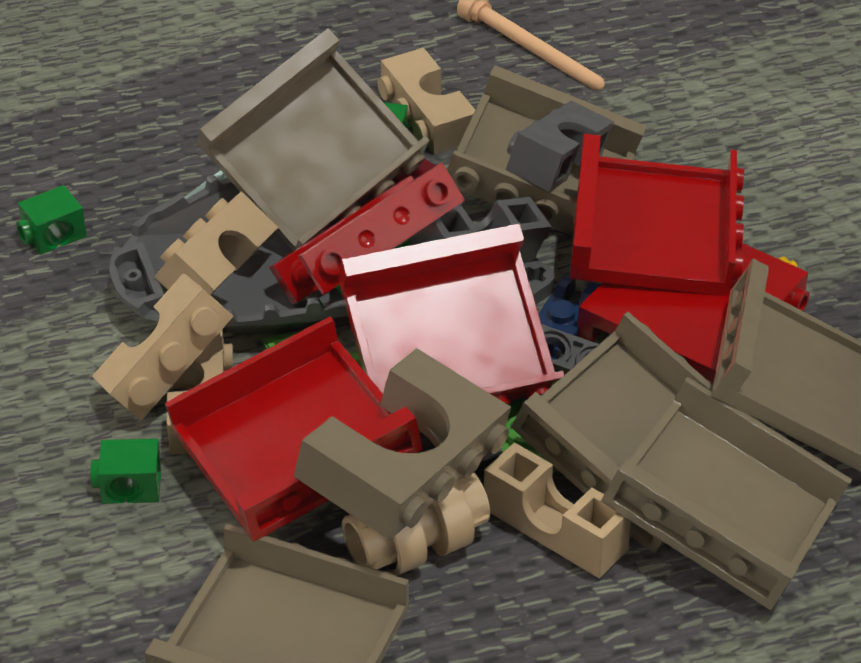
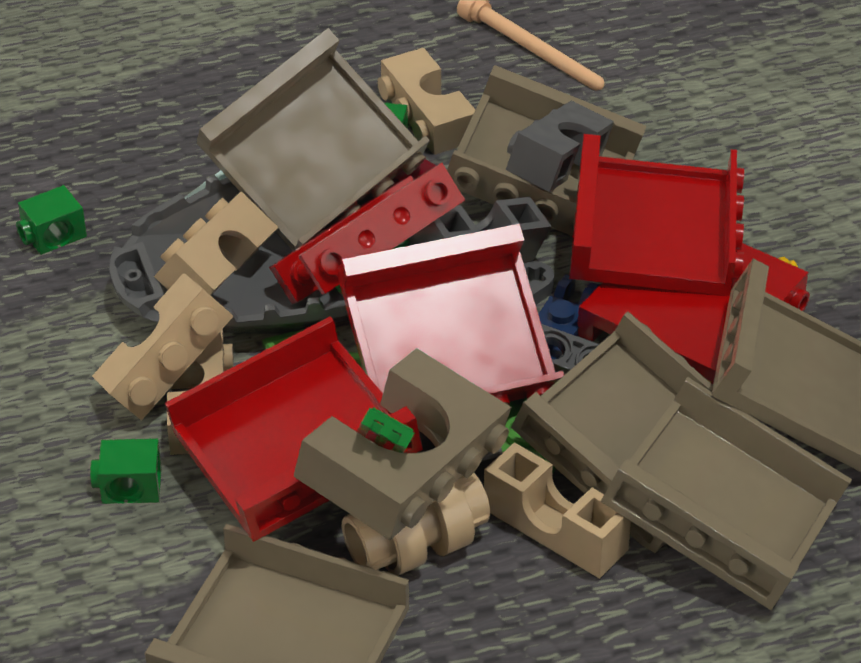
none -> green tile [357,407,415,453]

